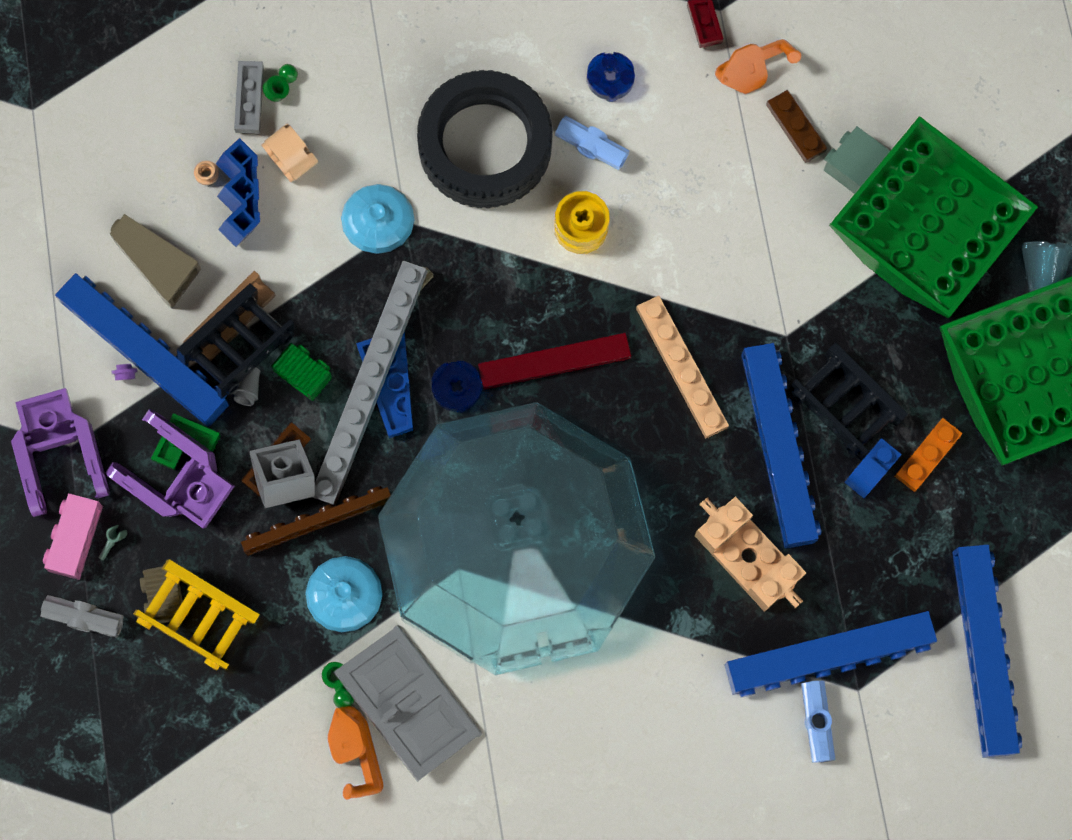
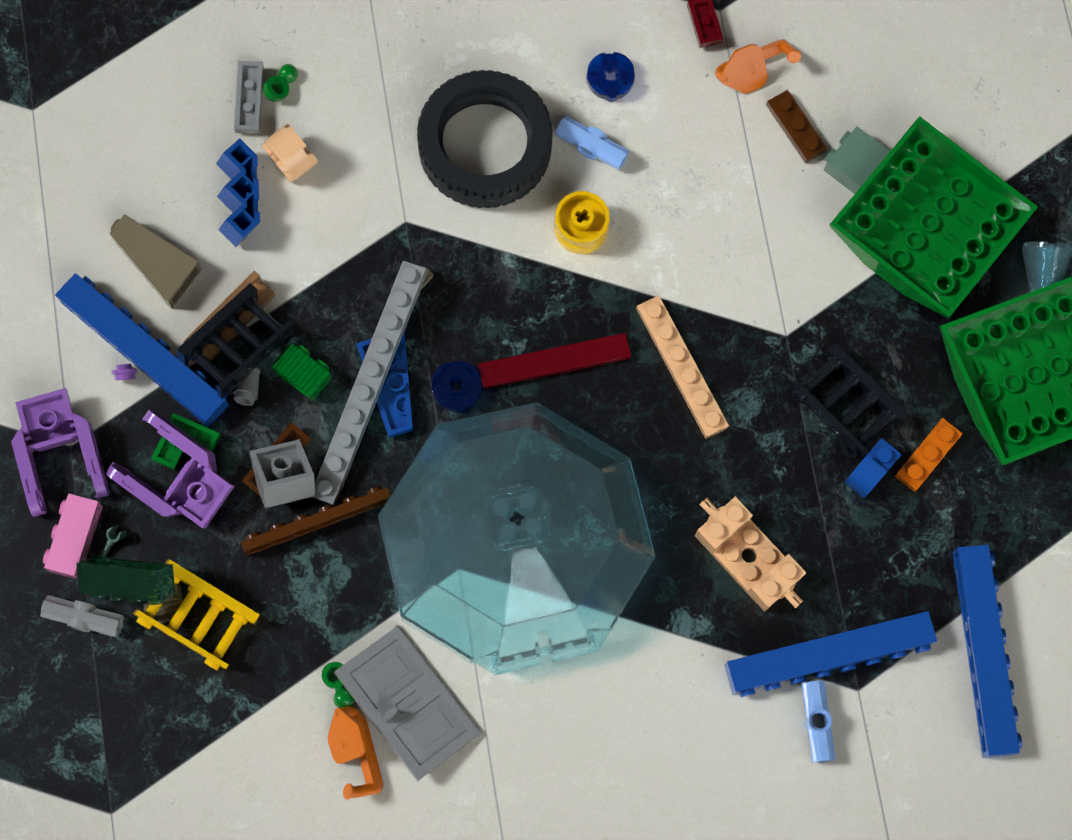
light nougat plate [194,161,219,185] -> none
medium azure hat [306,556,382,633] -> none
medium azure hat [341,184,414,254] -> none
blue brick [741,343,821,549] -> none
none -> clear green brick [76,557,176,605]

